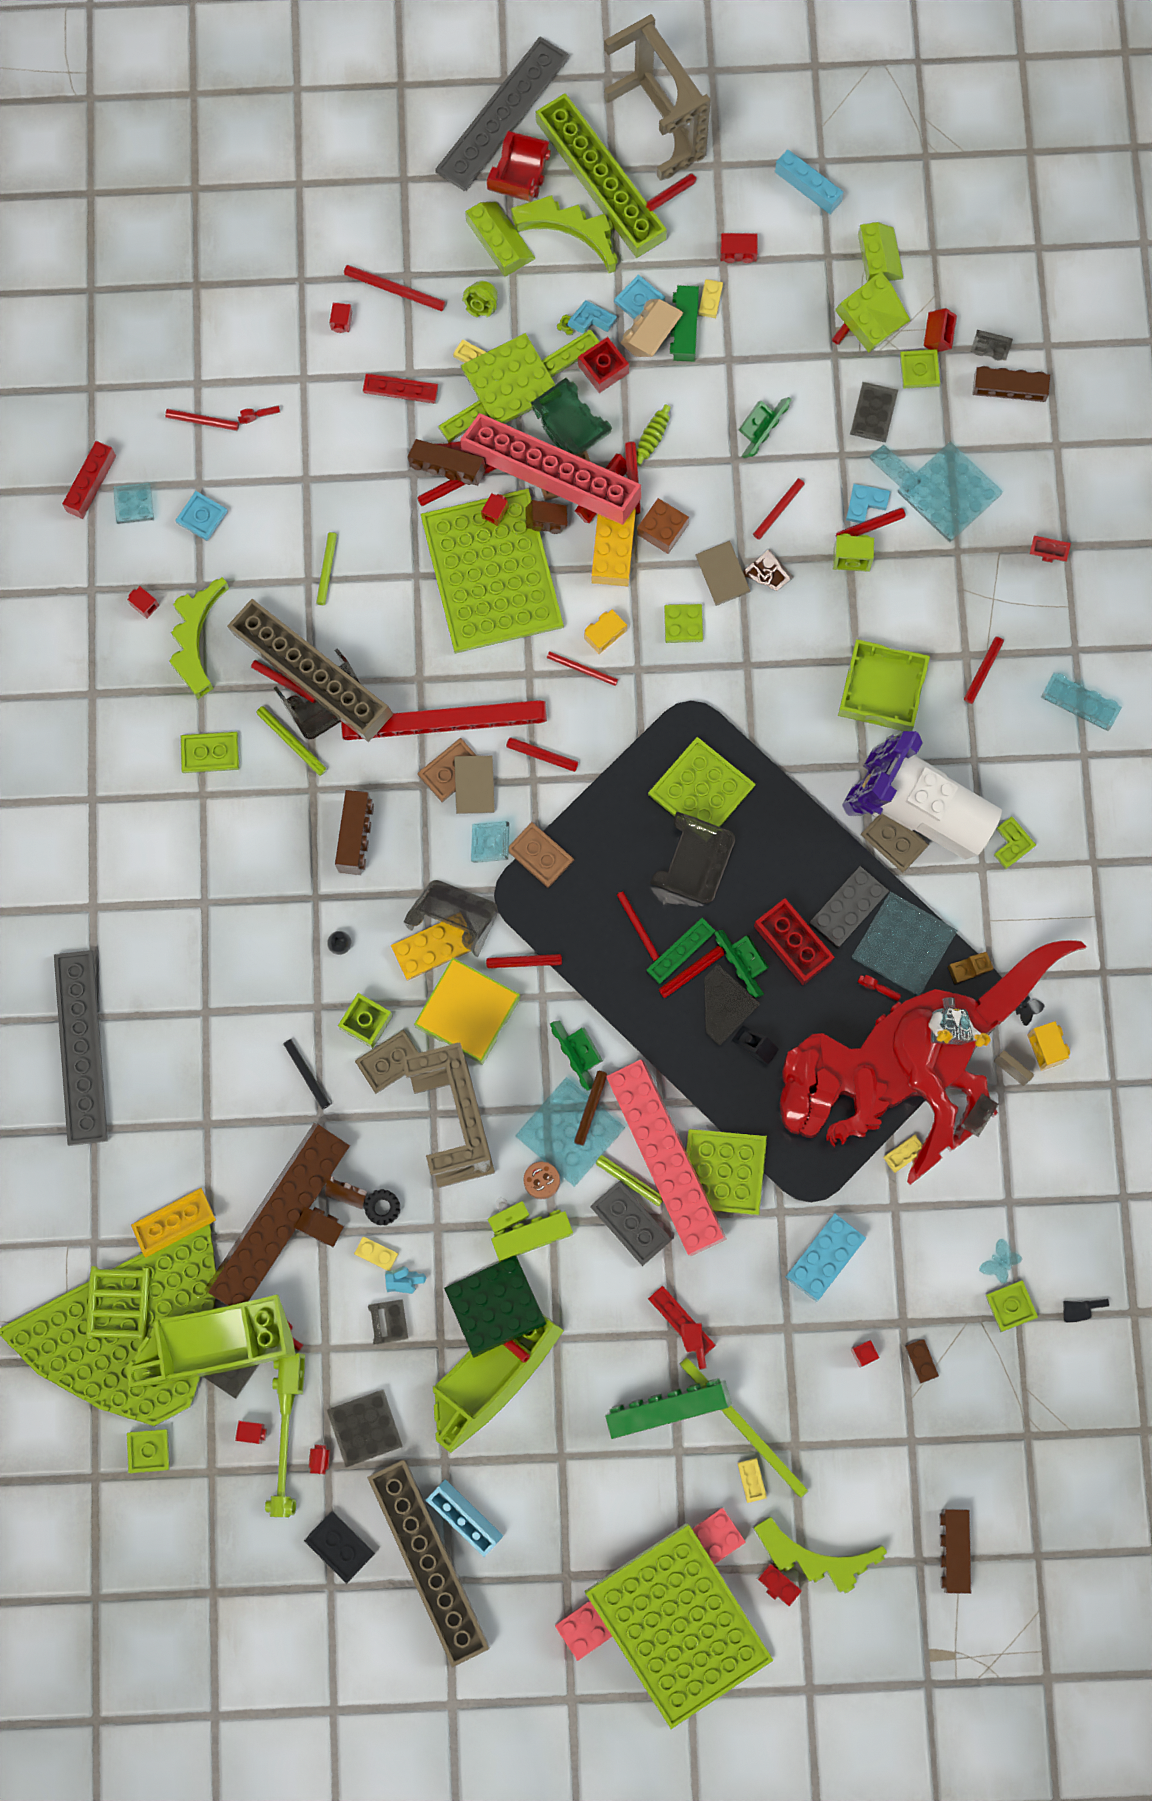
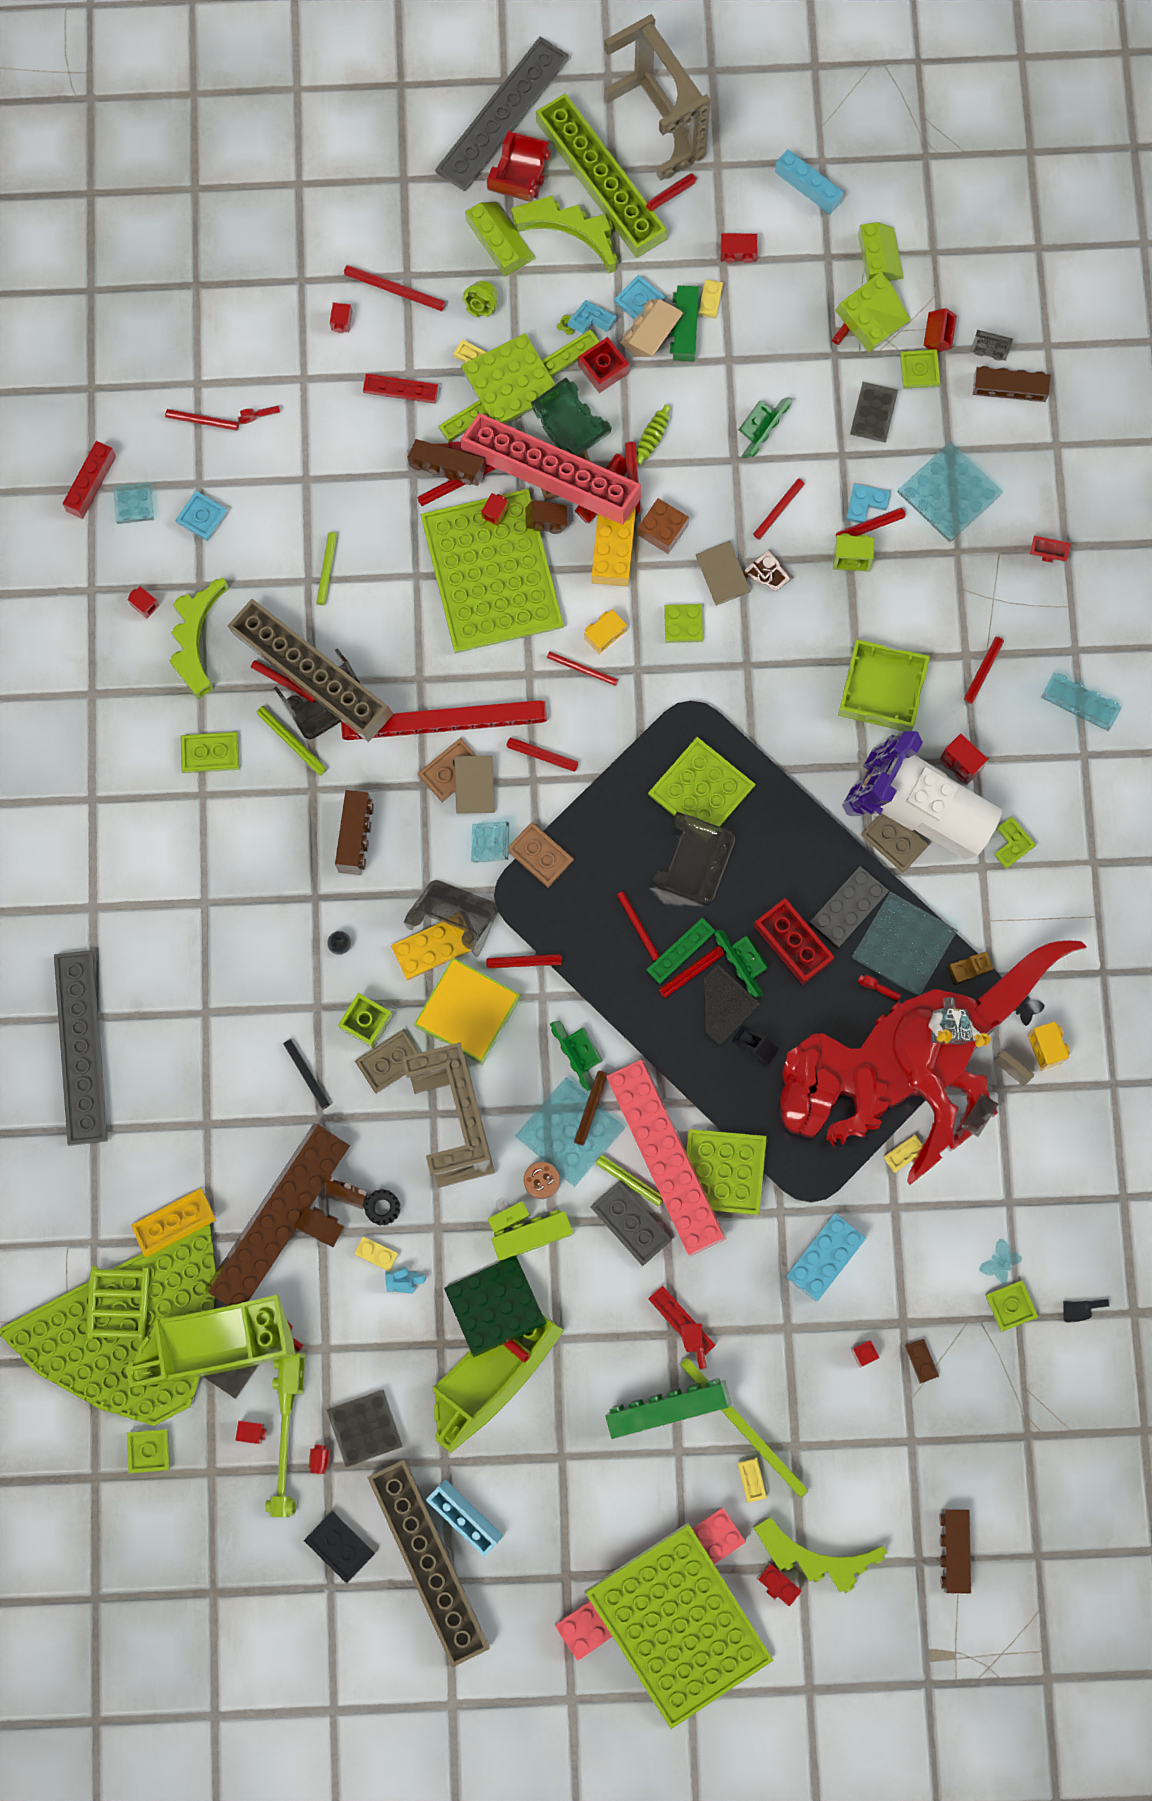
clear smoke plate [368,1299,409,1345] -> none
clear light blue plate [870,444,921,493] -> none
none -> red brick [940,733,989,785]

